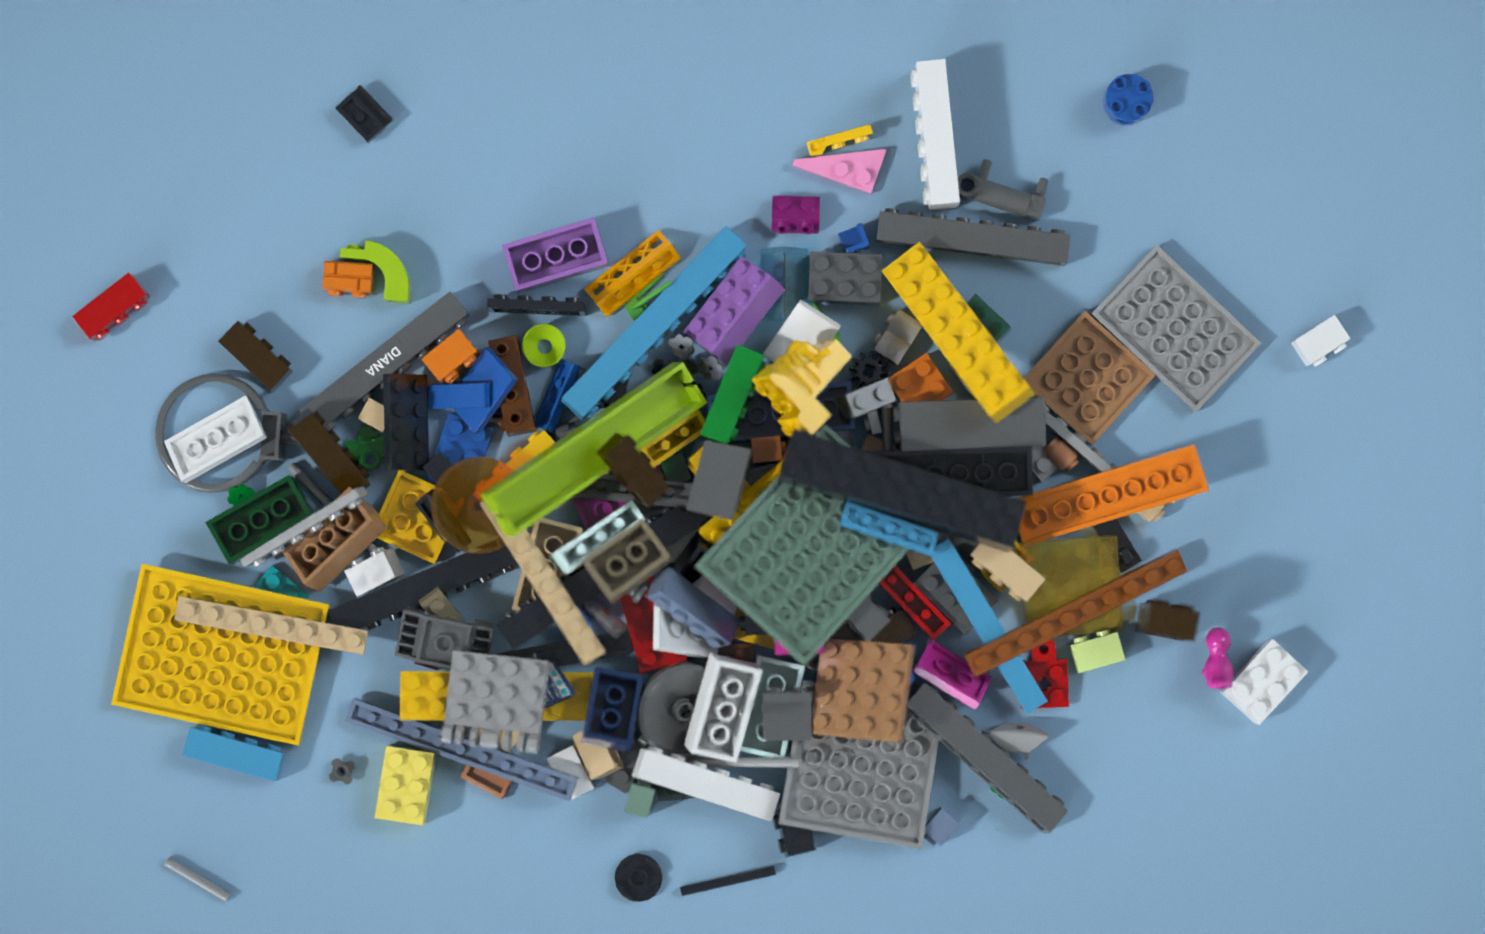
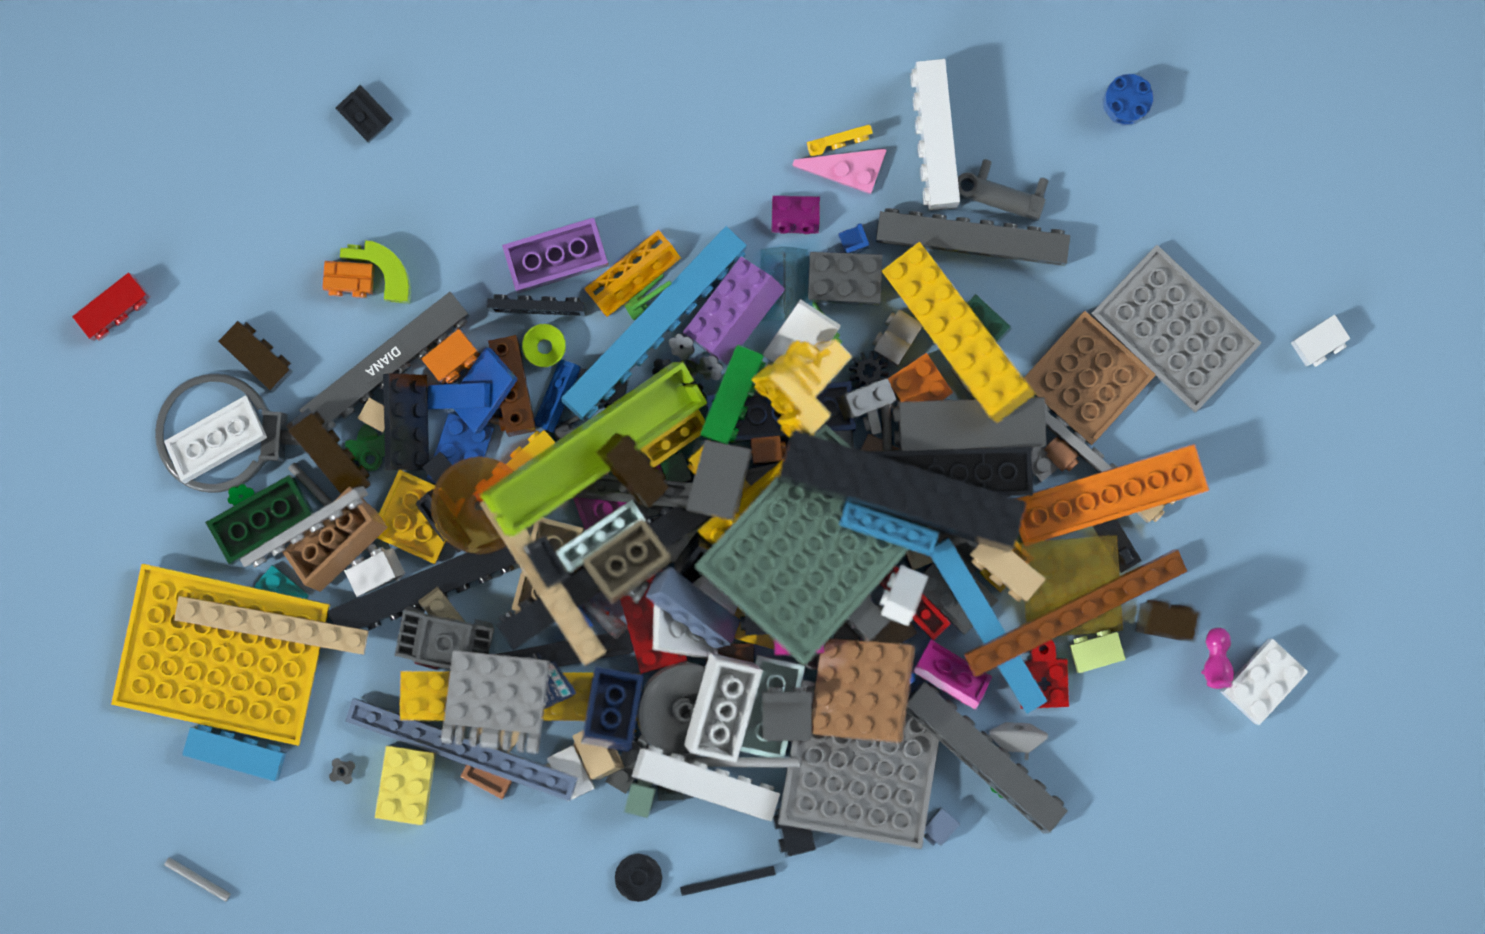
none -> black plate [523,536,570,590]
none -> white brick [880,565,928,626]

